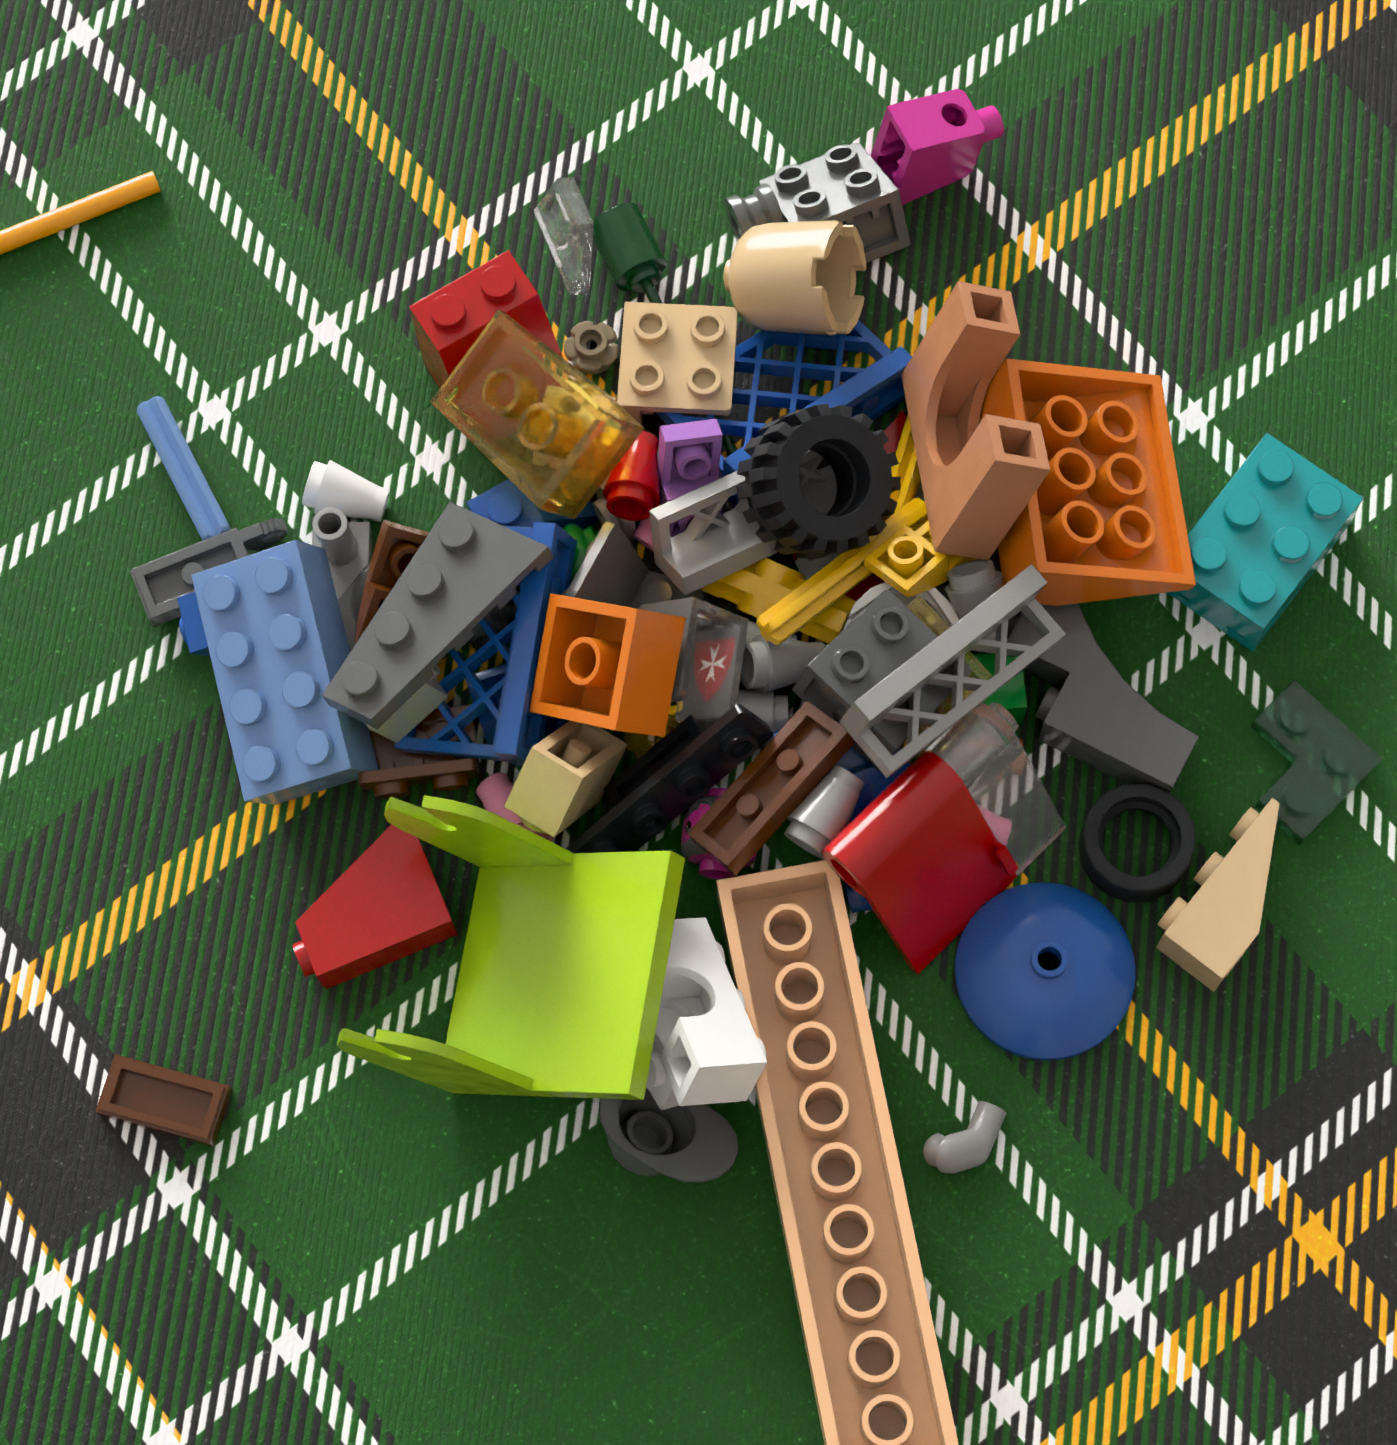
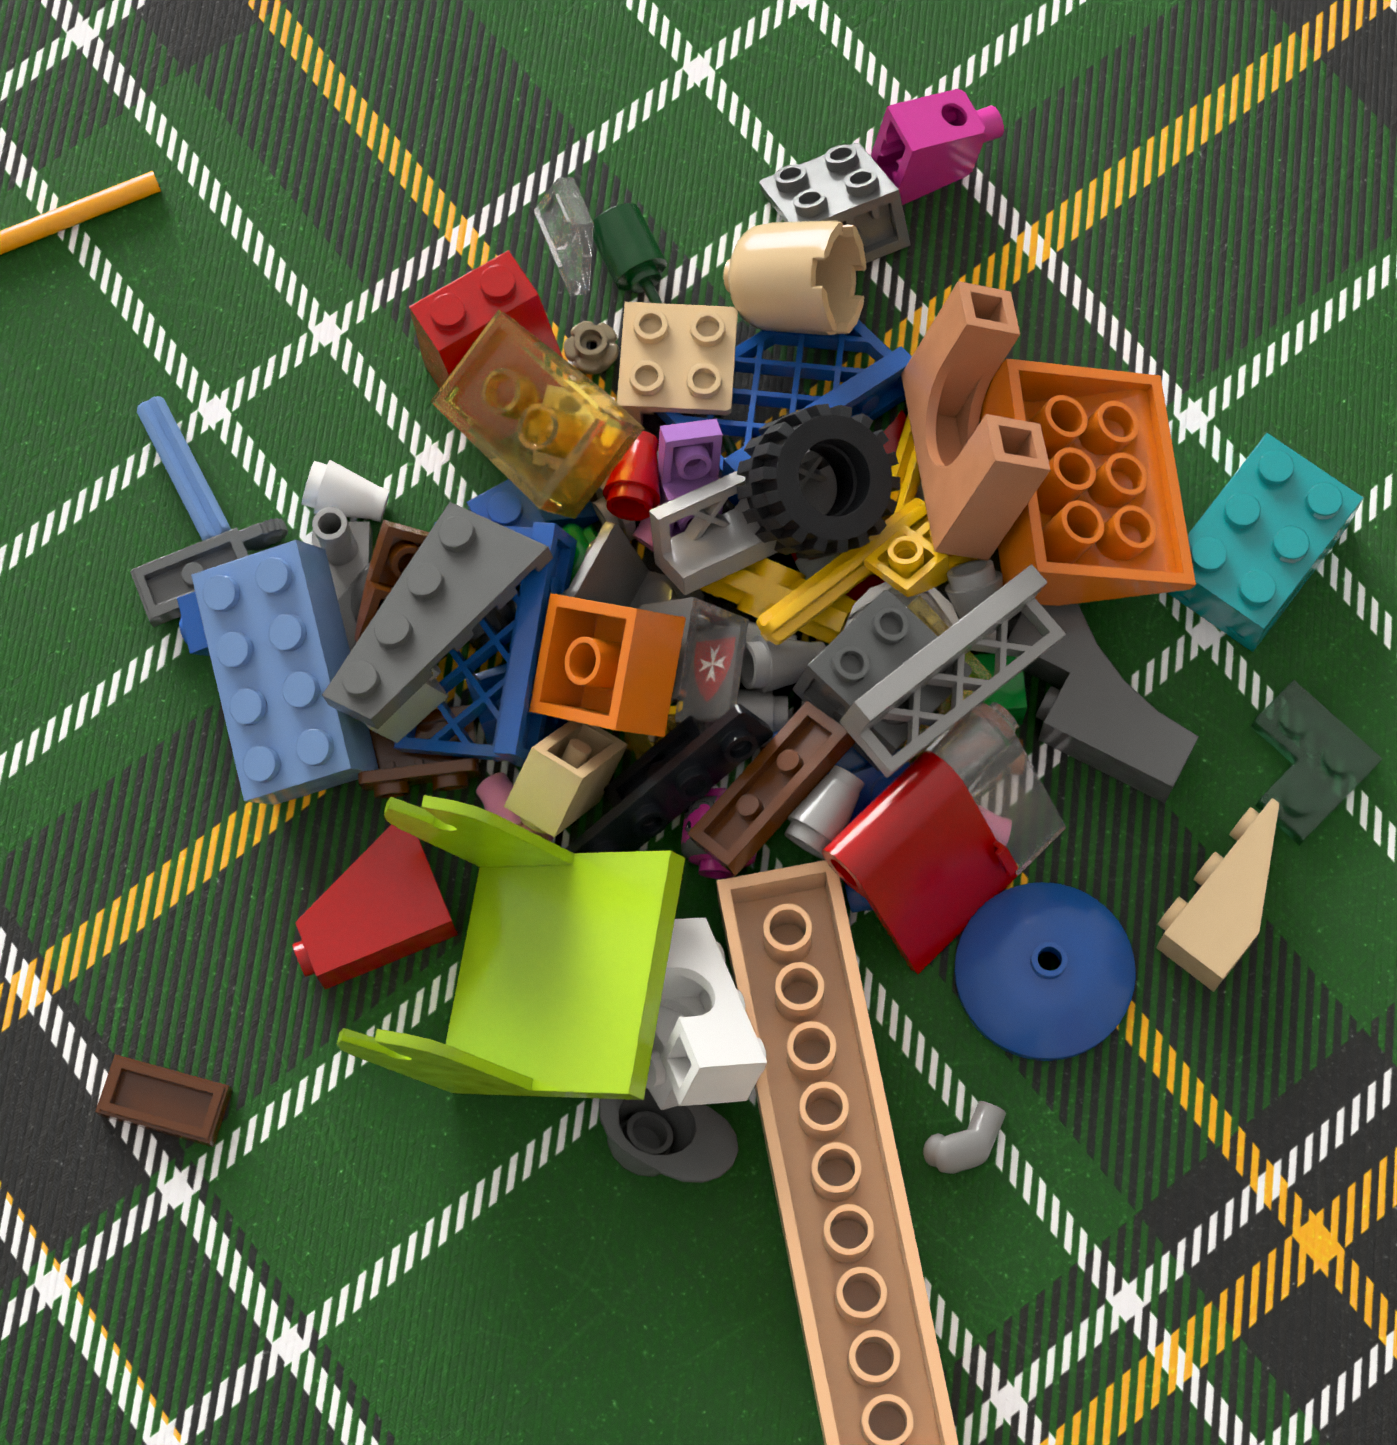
dark grey wheel [724,183,785,241] -> none
black tyre [1078,783,1196,903] -> none

